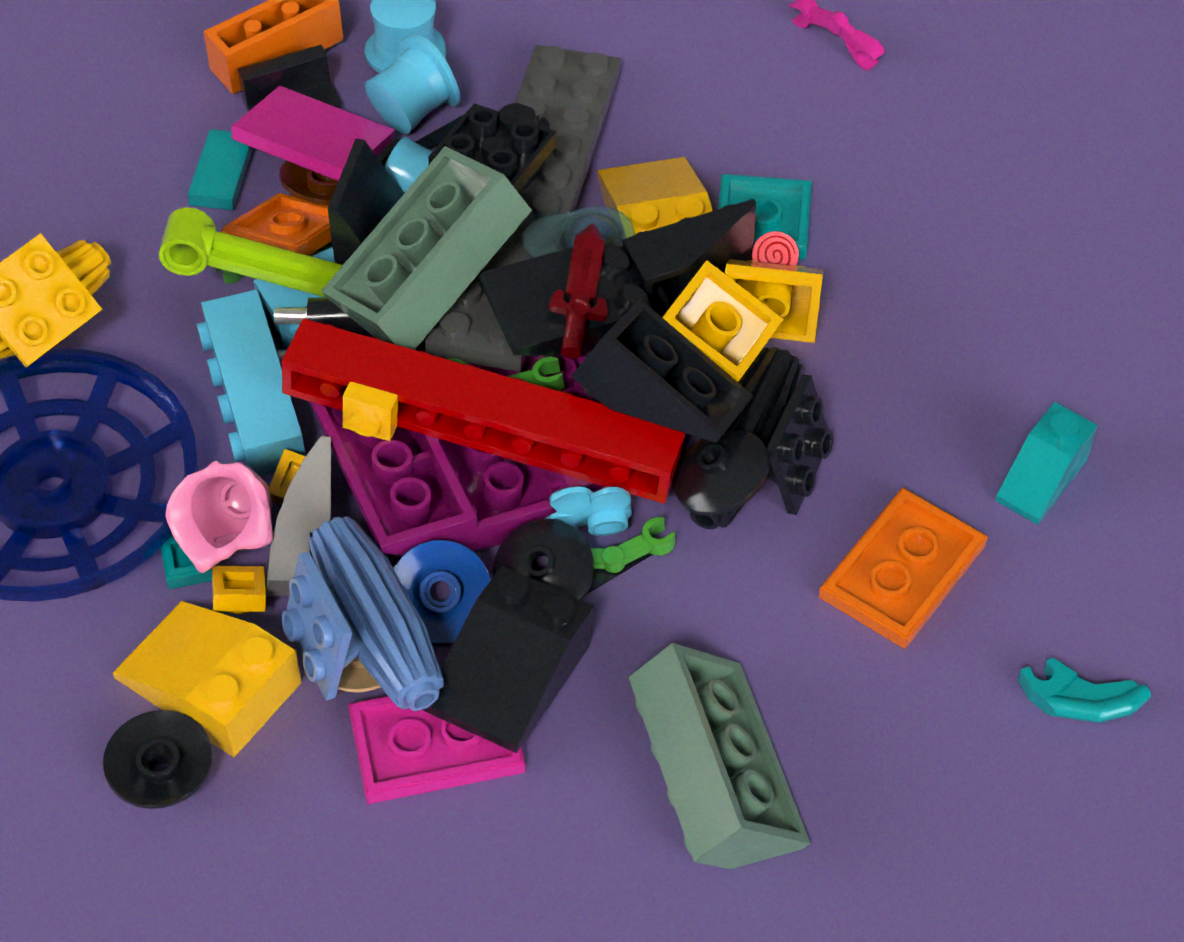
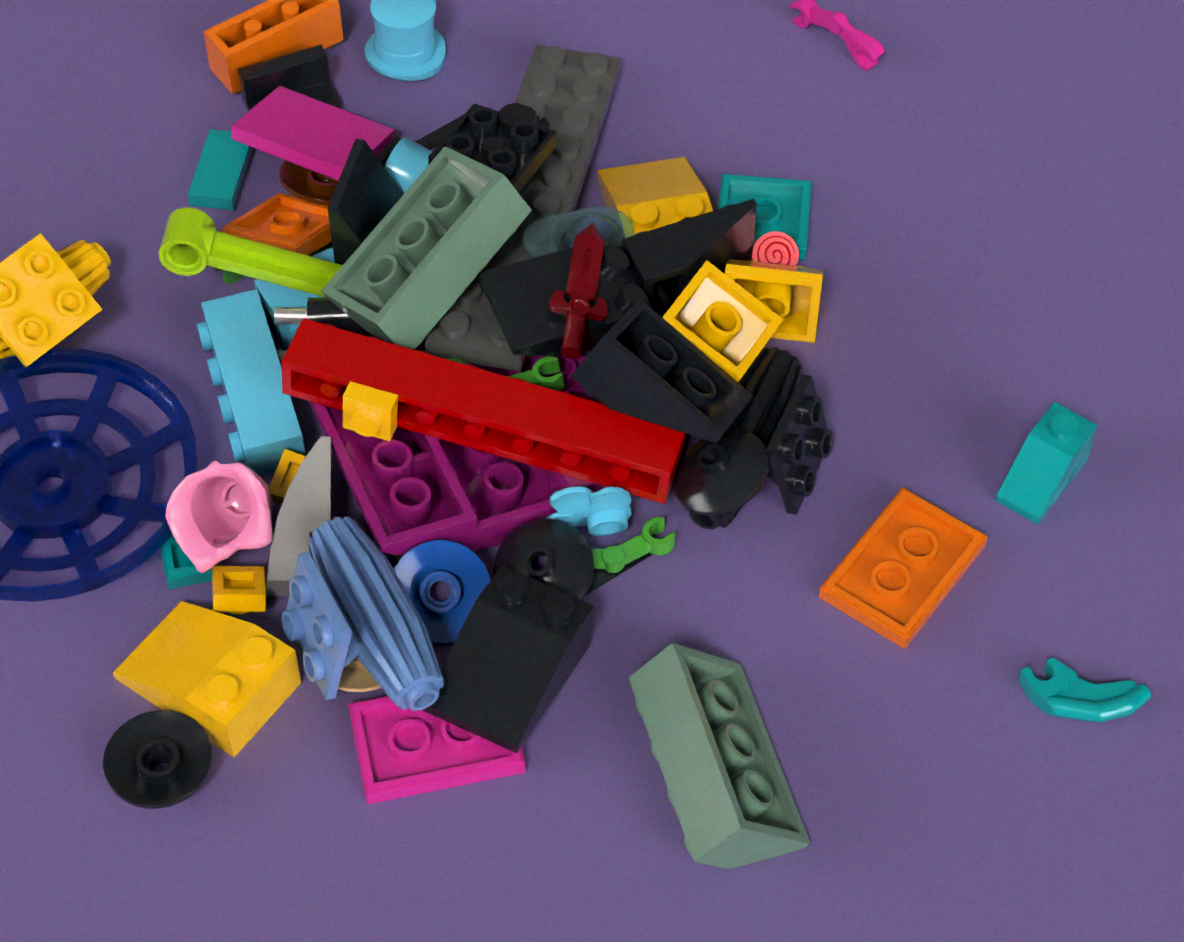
medium azure piece [365,34,461,134] -> none

